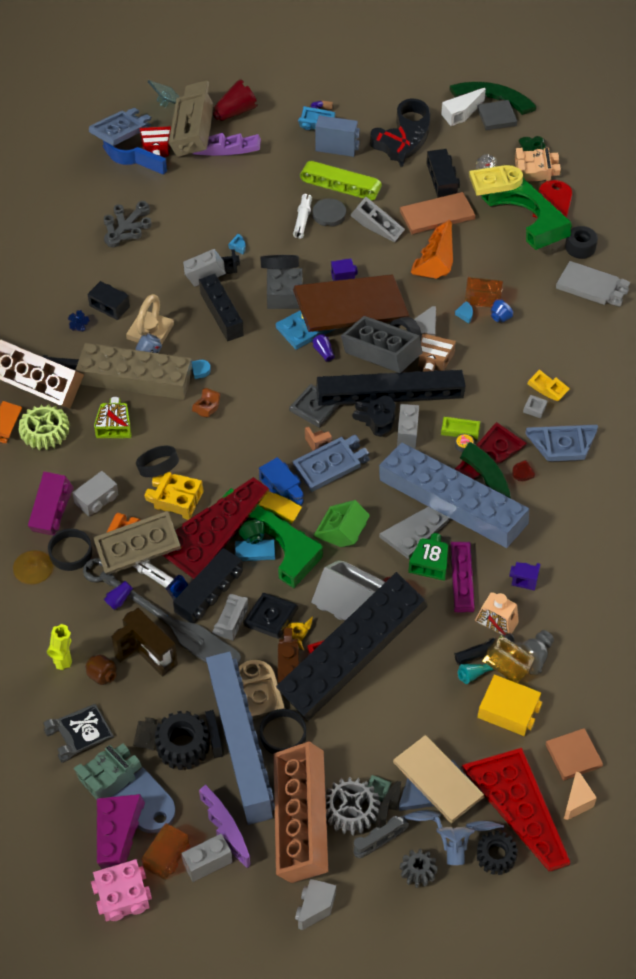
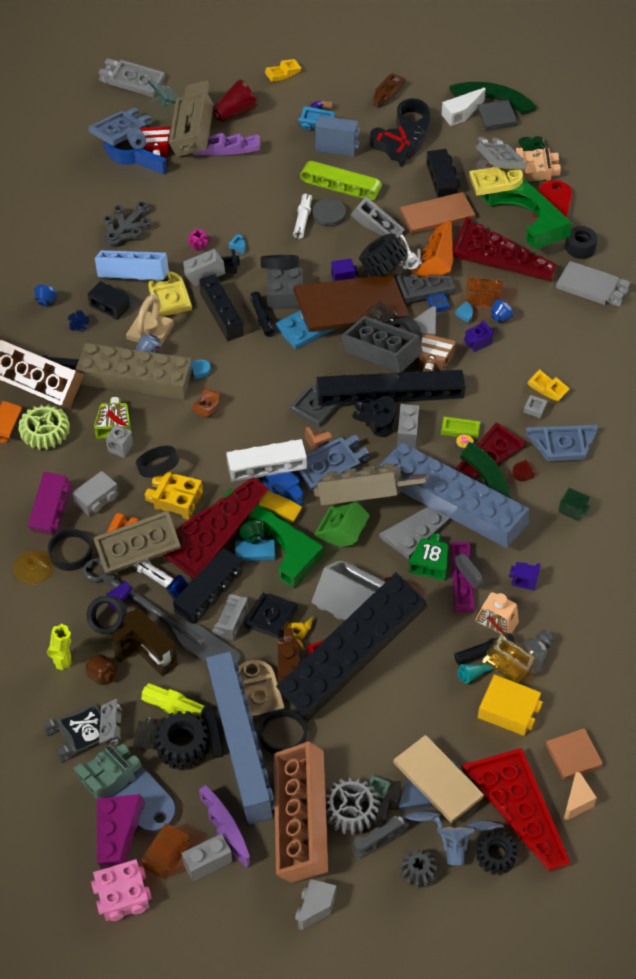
dark purple cone [312,334,335,362] -> none
none -> blue cone [34,284,58,306]
none -> black tyre [86,596,127,634]
none -> light blue brick [95,250,169,281]
none -> light grey tile [99,58,165,97]
none -> light grey hinge [99,699,122,745]
none -> light grey brick [106,425,133,458]
none -> sand blue brick [127,128,146,149]
none -> neon yellow piece [141,683,205,720]
none -> light yellow tile [149,271,192,316]
none -> dark pink gear [188,229,209,251]
none -> white brick [226,439,307,482]
none -> black pin [249,292,275,337]
none -> yellow slope [265,59,302,82]
none -> dark tan piece [313,463,430,506]
none -> black tyre [359,233,407,277]
none -> clear smoke bracket [367,300,397,324]
none -> reddish brown hinge [373,73,405,108]
none -> dark grey wing [395,274,456,303]
none -> white plant [399,235,422,269]
none -> blue tile [427,293,450,312]
none -> dark red wing [453,217,557,281]
none -> dark grey tile [455,553,483,589]
none -> dark purple brick [464,320,494,352]
none -> light grey tile [476,137,527,169]
none -> clear green brick [558,488,591,522]

